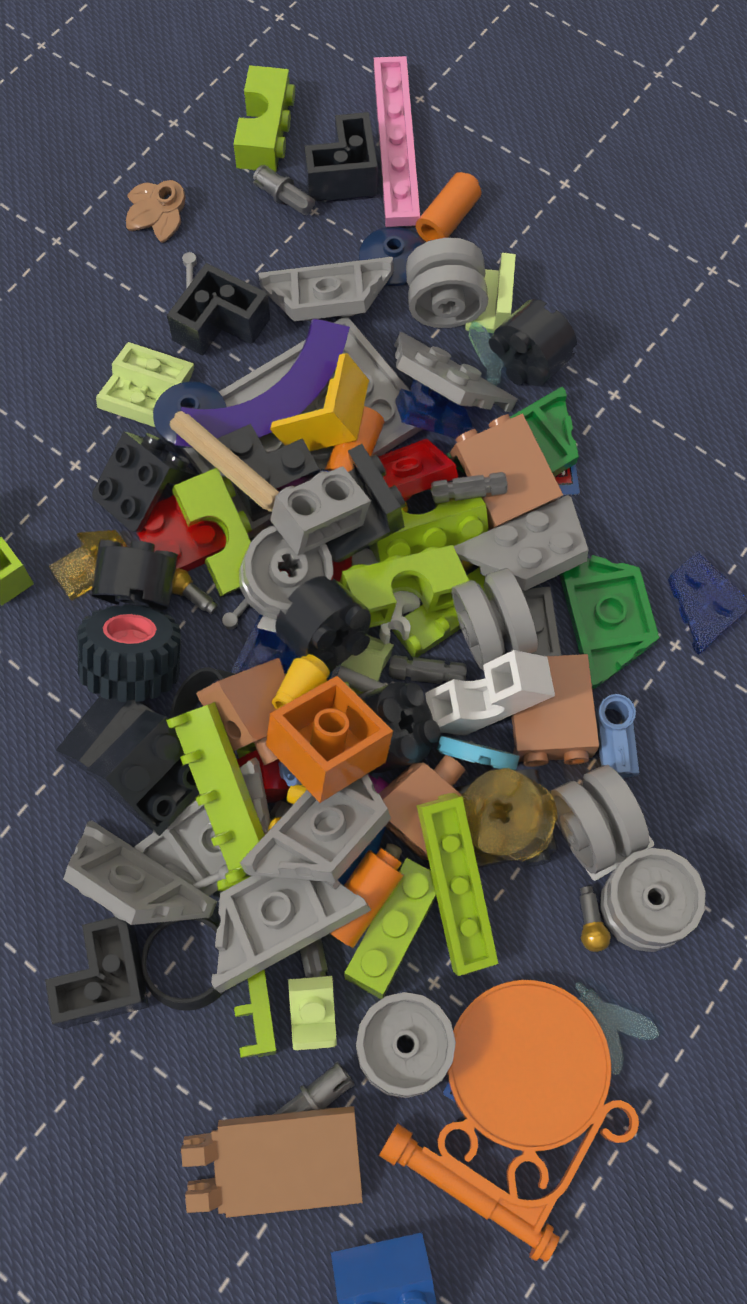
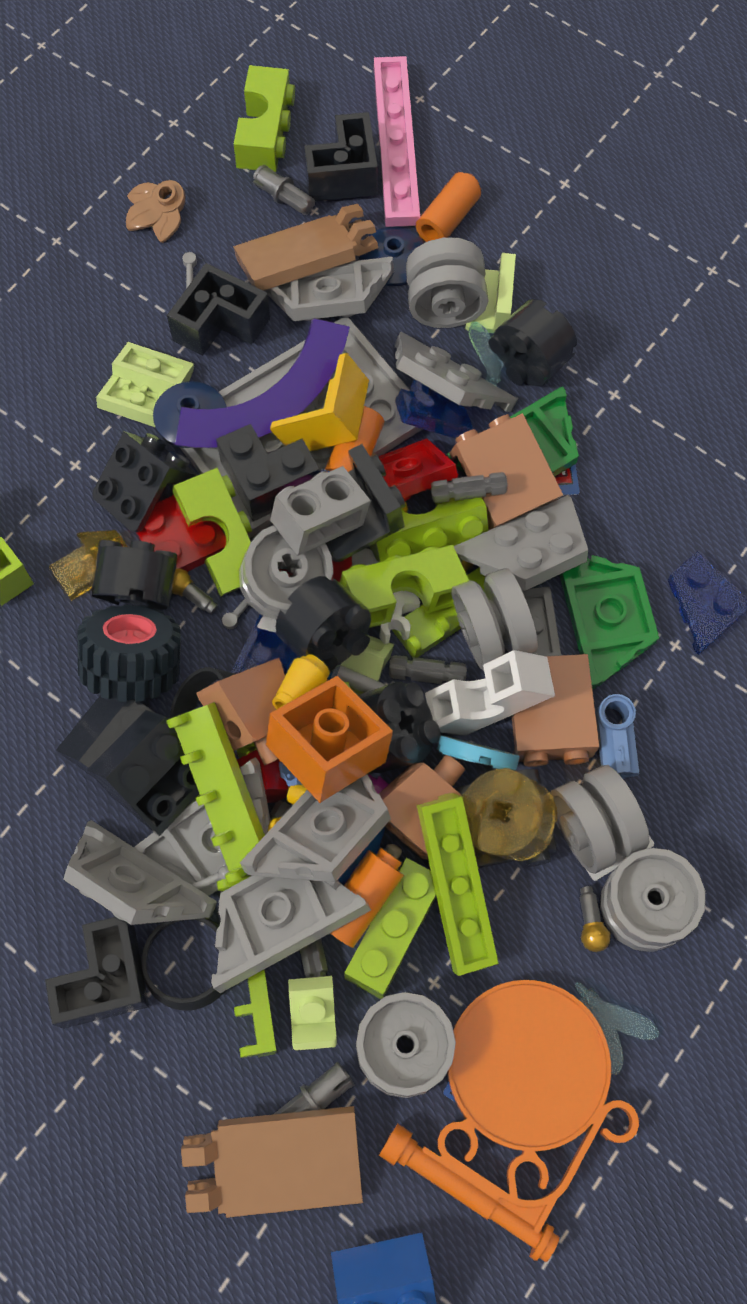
tan axle [170,411,279,512] -> none
none -> medium nougat tile [233,204,378,291]

